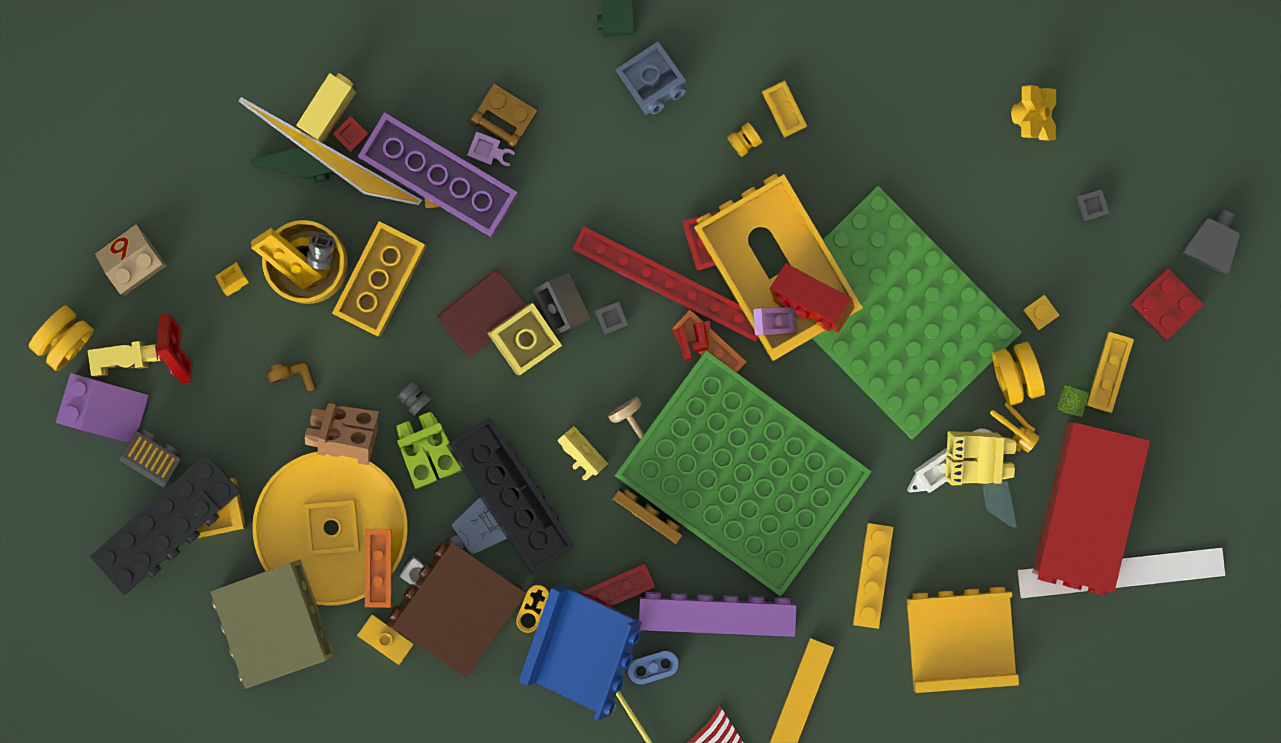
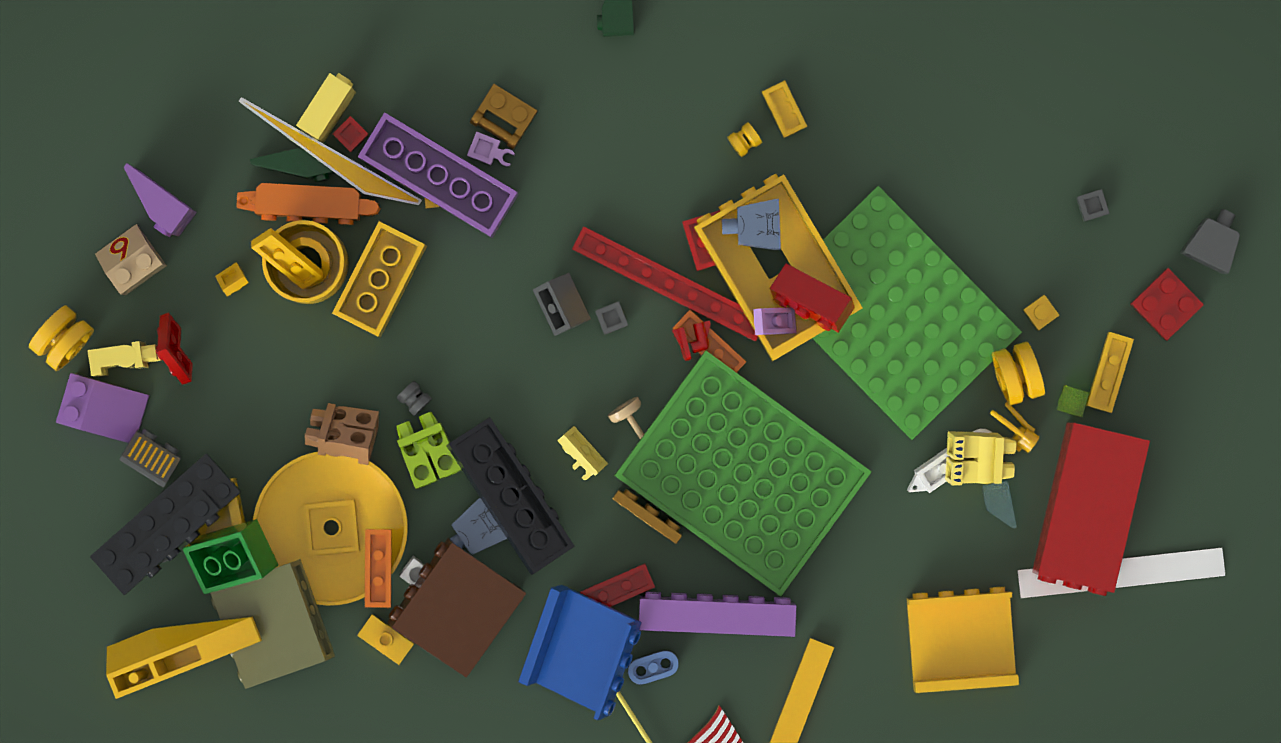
pearl gold plate [266,362,317,393] -> none
dark grey wheel [306,233,335,270] -> none
clear red piece [437,269,526,358] -> none
light yellow brick [487,303,562,375] -> none
yellow beam [516,584,549,633] -> none
sand blue plate [615,41,688,115] -> none
yellow plate [853,523,893,629] -> none
yellow plant [1011,85,1056,141] -> none
none -> yellow wedge [106,616,262,699]
none -> medium lavender slope [124,163,197,237]
none -> green brick [182,519,279,594]
none -> orange hinge [237,183,381,225]
none -> sand blue torso [722,199,781,250]

